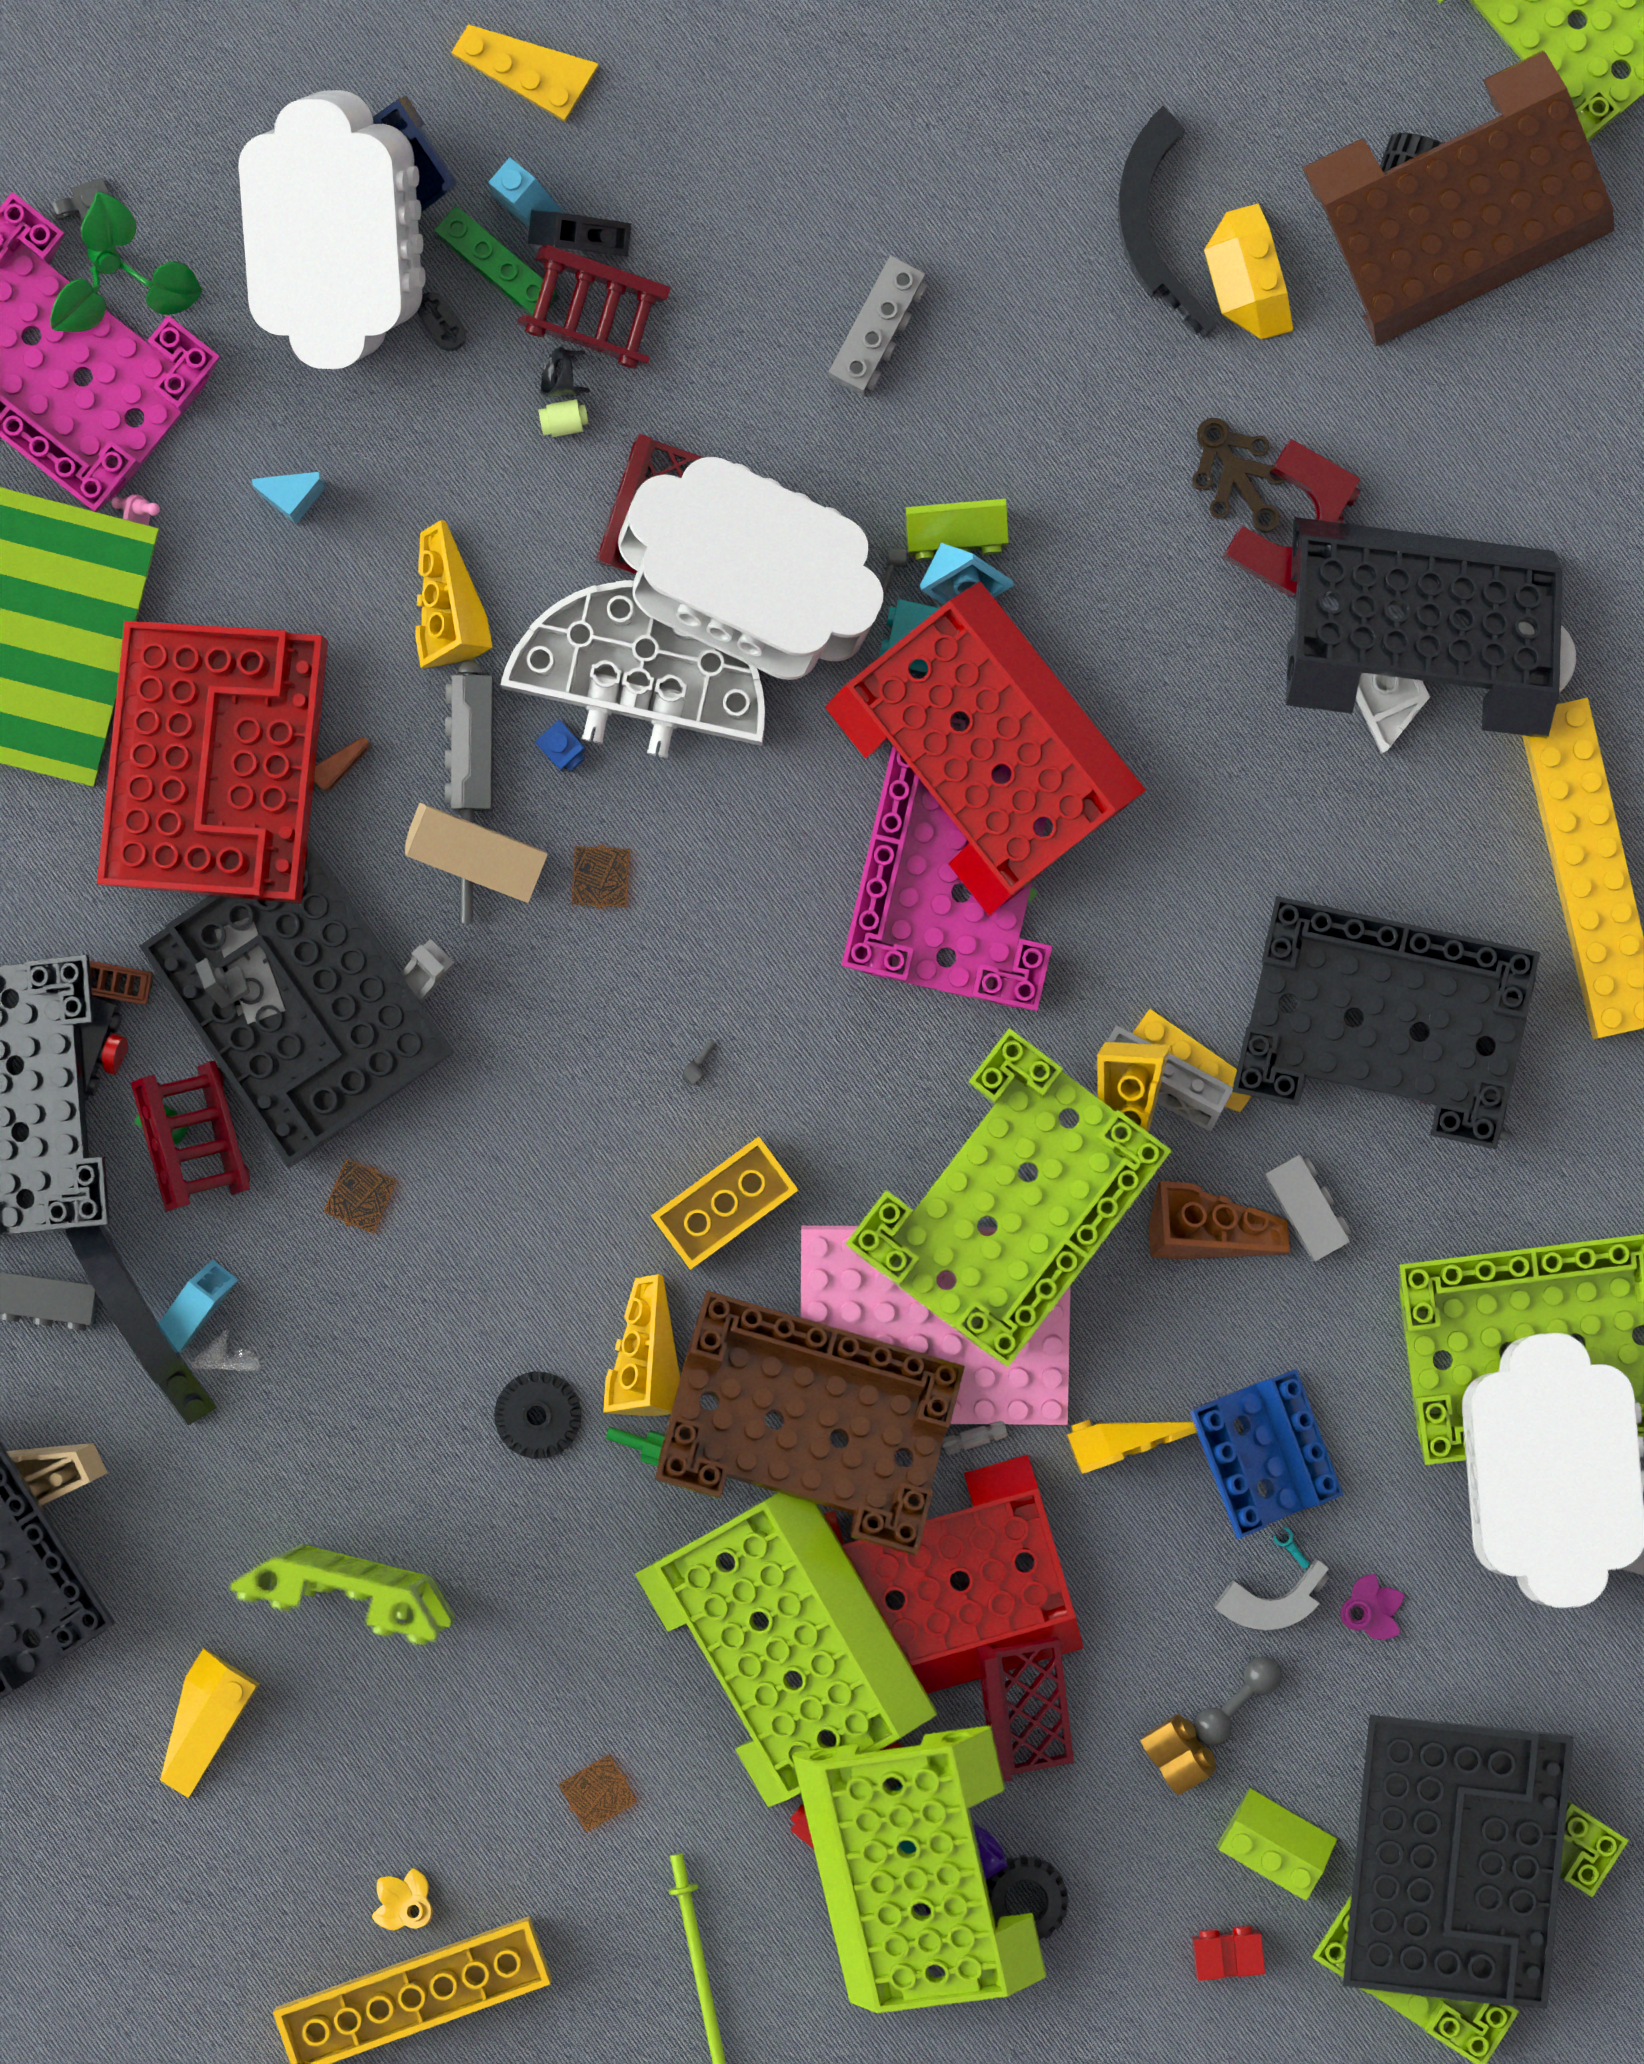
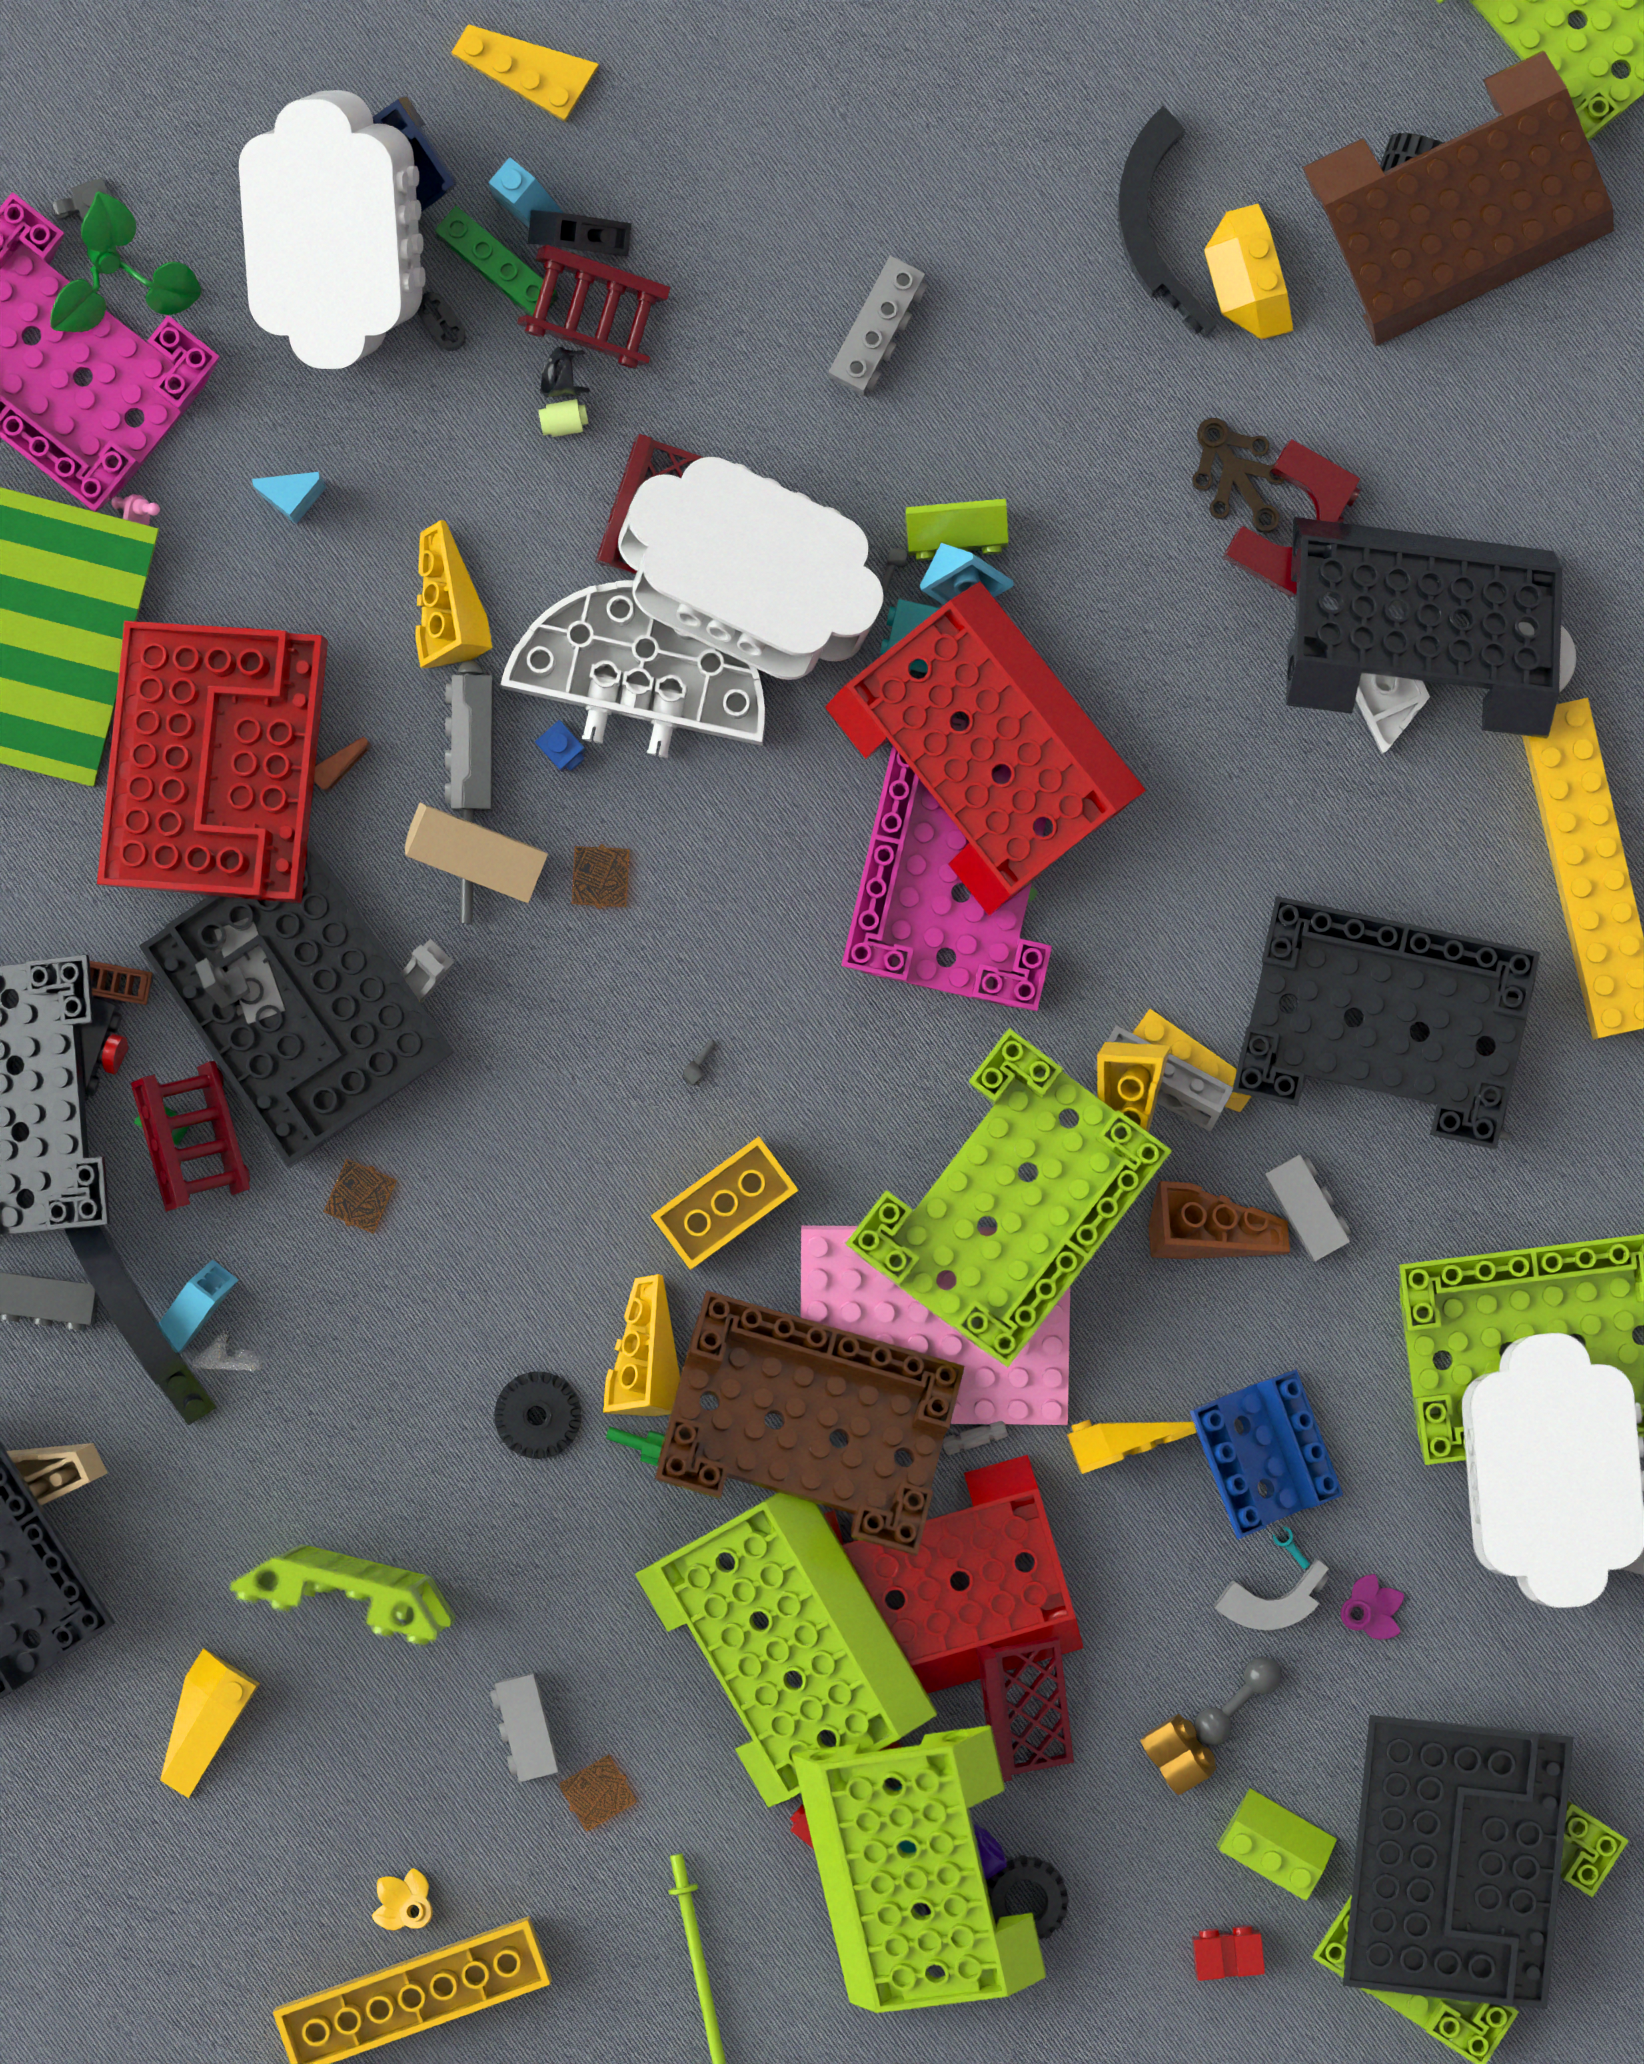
none -> light grey brick [490,1672,560,1782]

